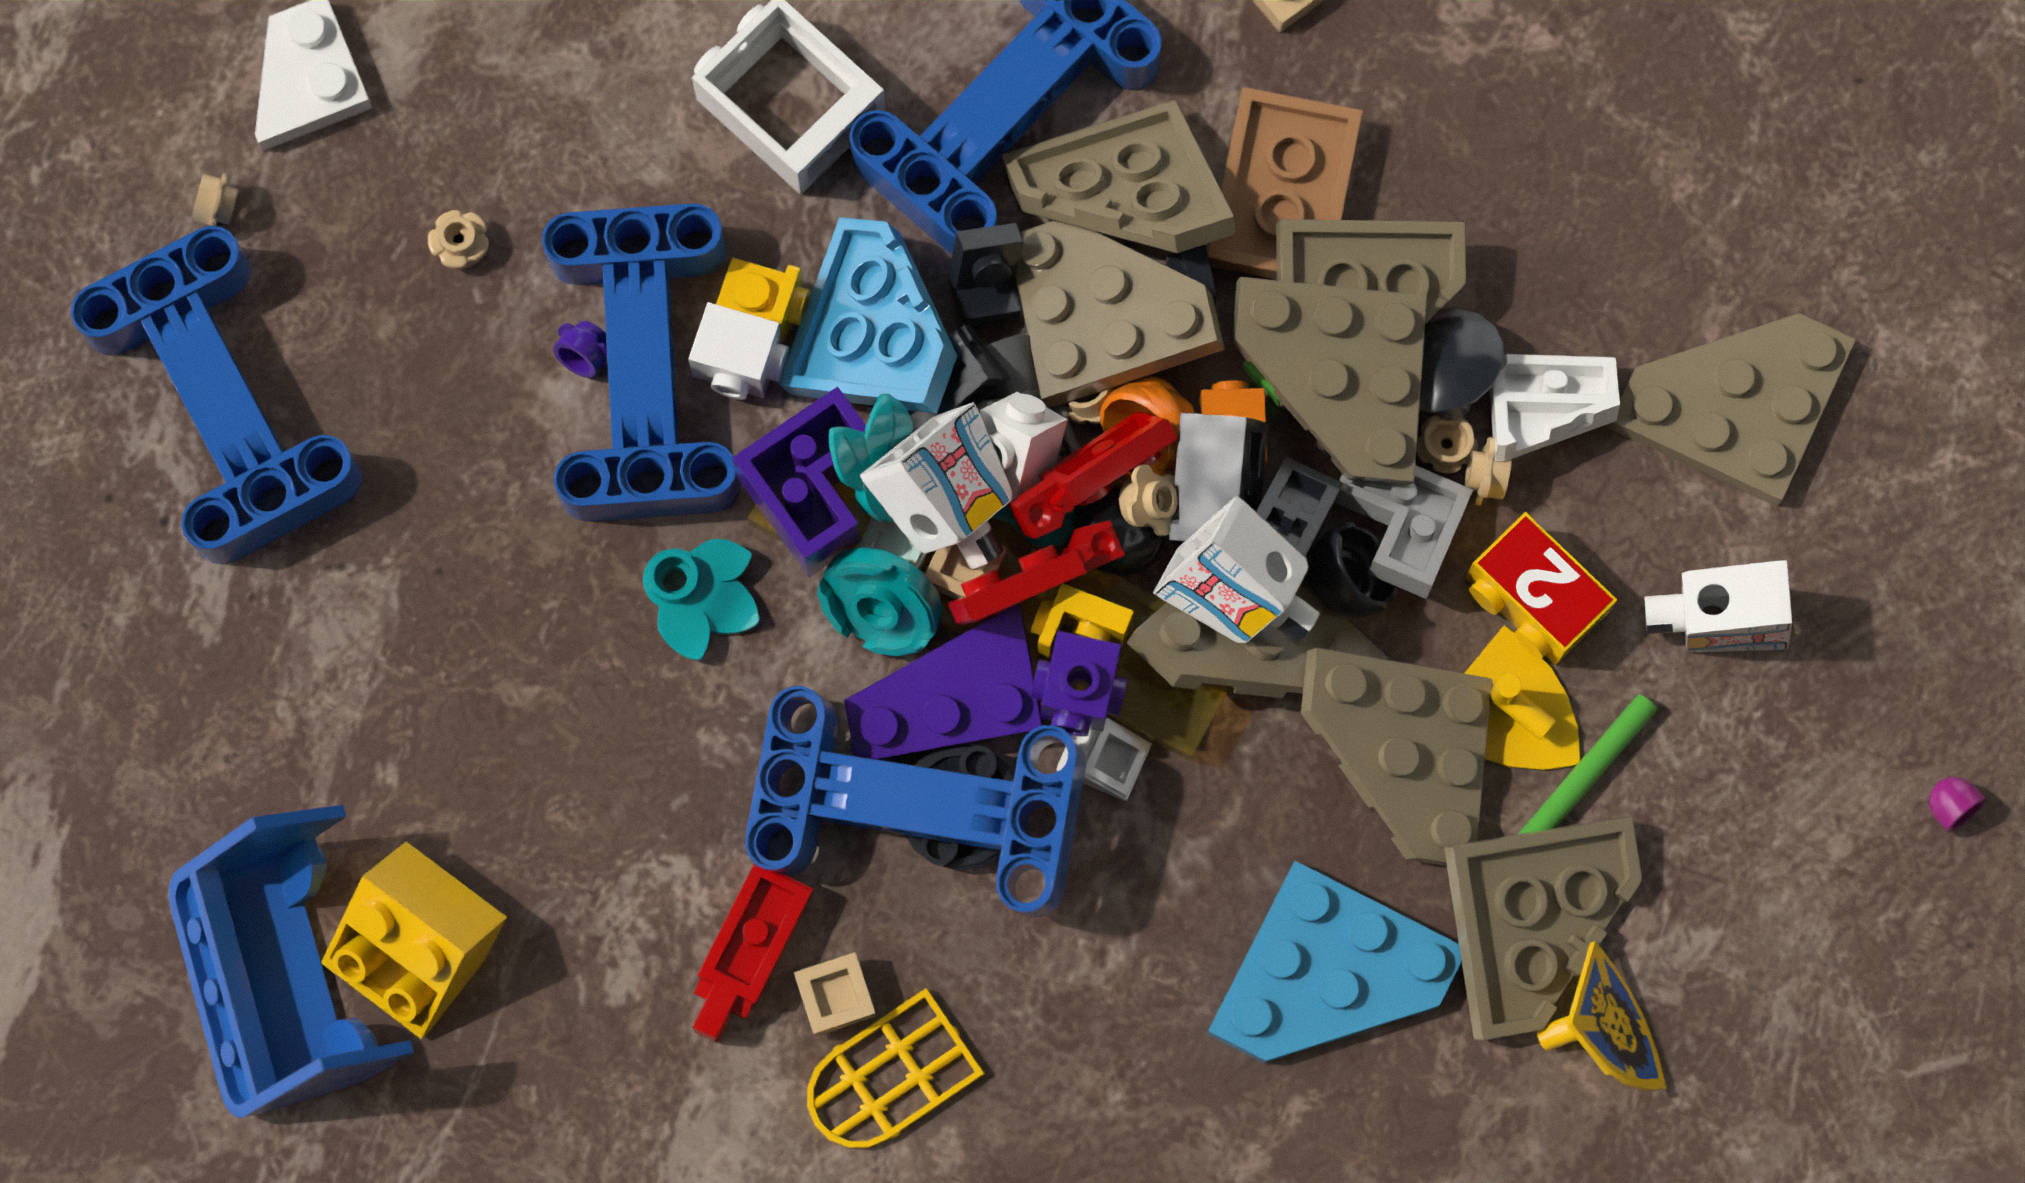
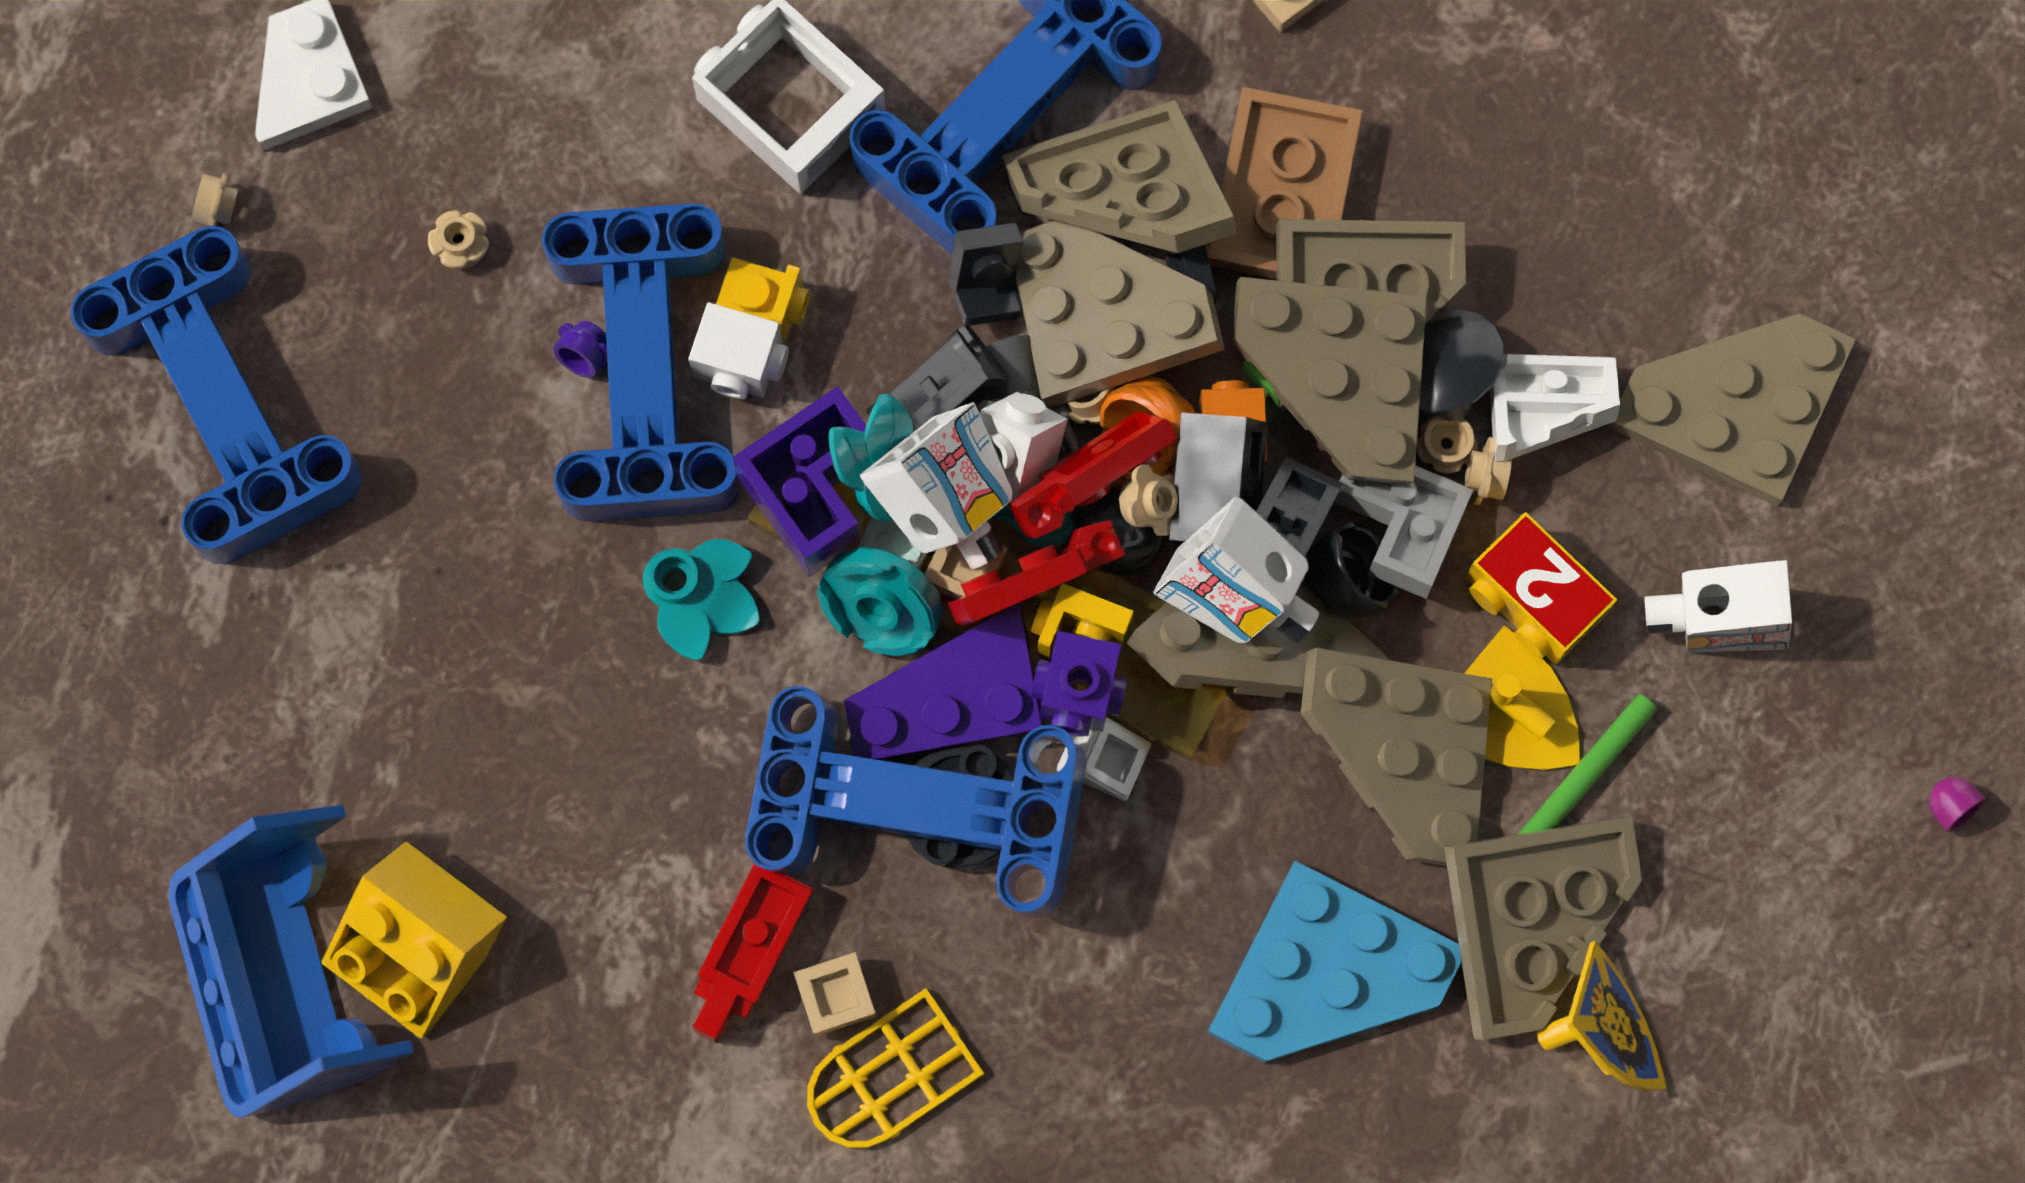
dark azure plate [778,217,957,414] -> none

